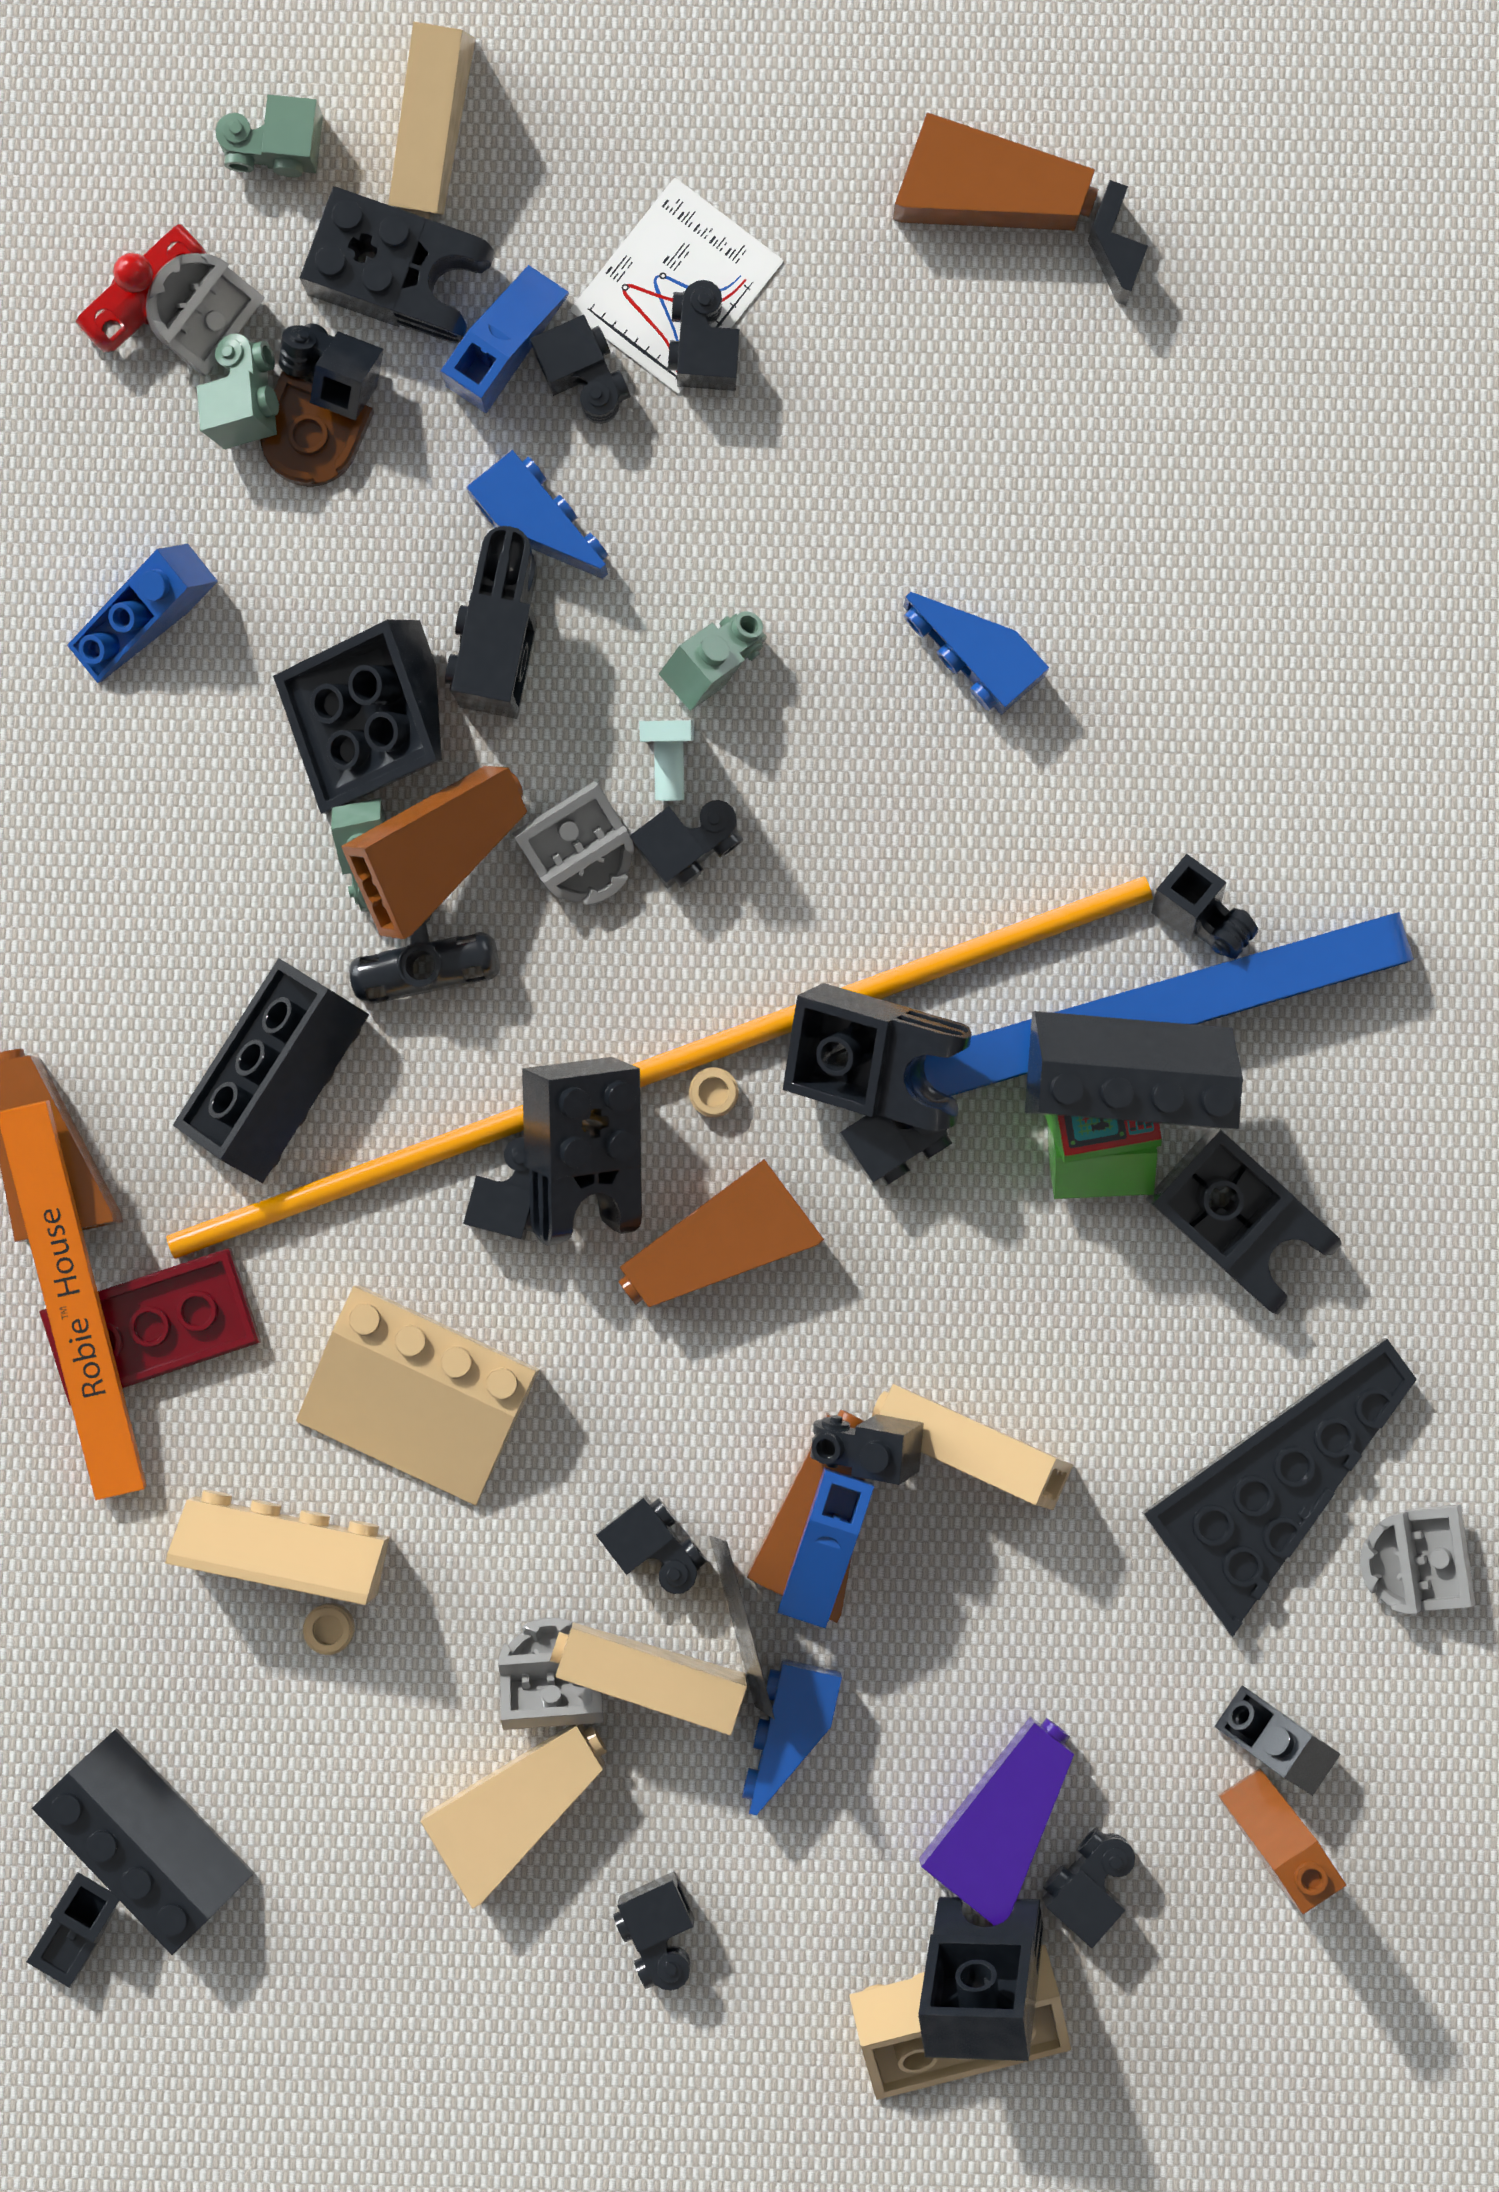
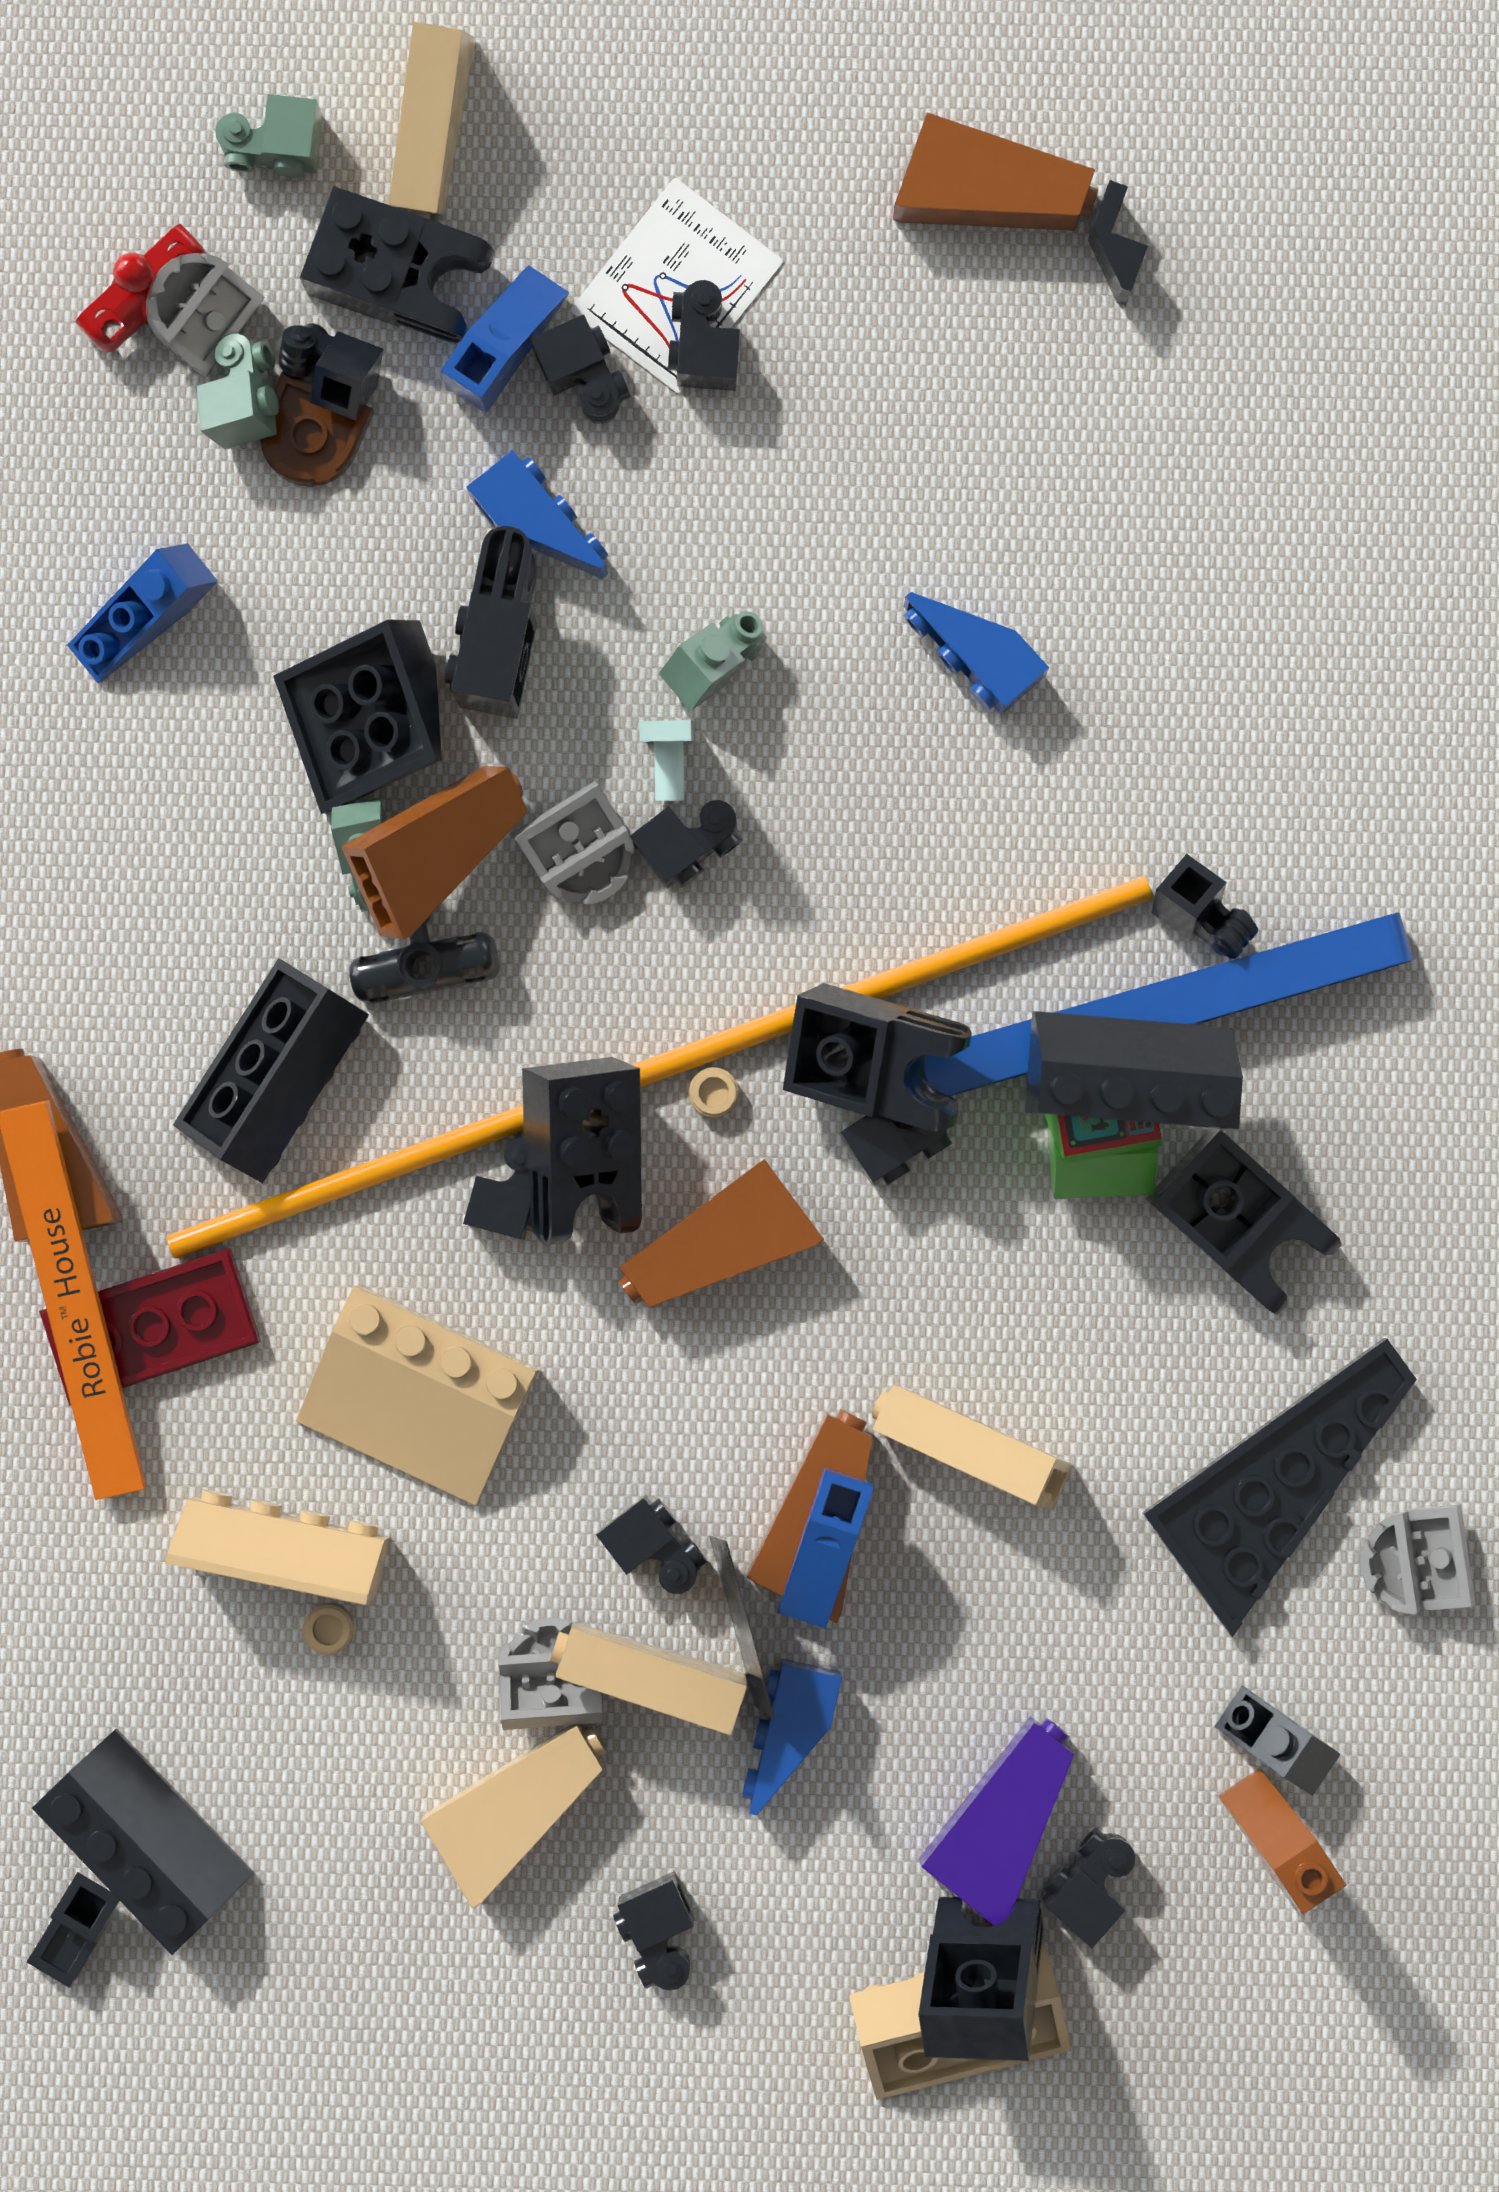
black brick [810,1414,924,1485] -> none

